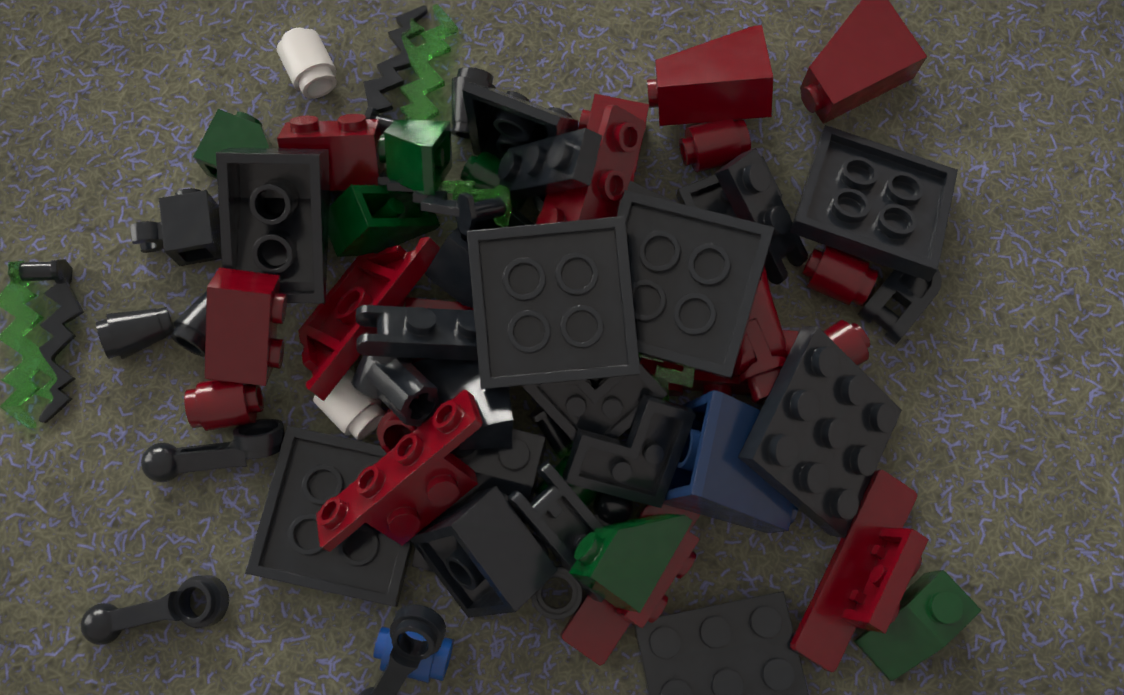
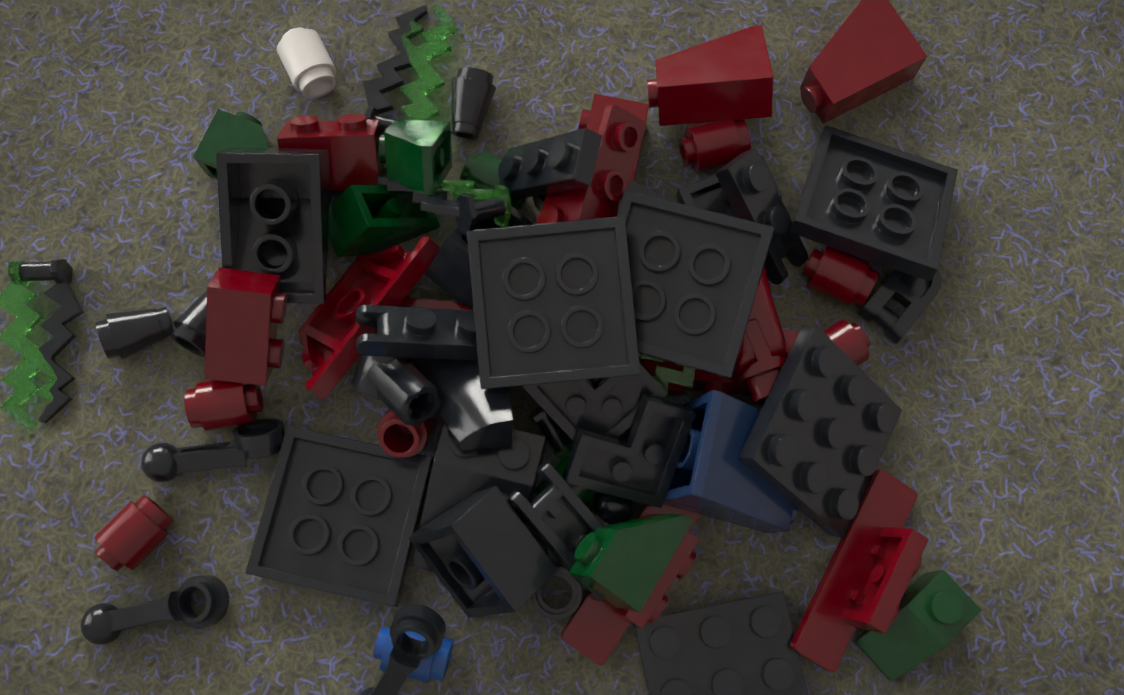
black brick [130,188,222,266] -> none
white brick [313,369,386,441] -> none
dark red bracket [316,389,483,552] -> none
black slope [462,81,578,159] -> none
none -> dark red brick [95,494,174,572]

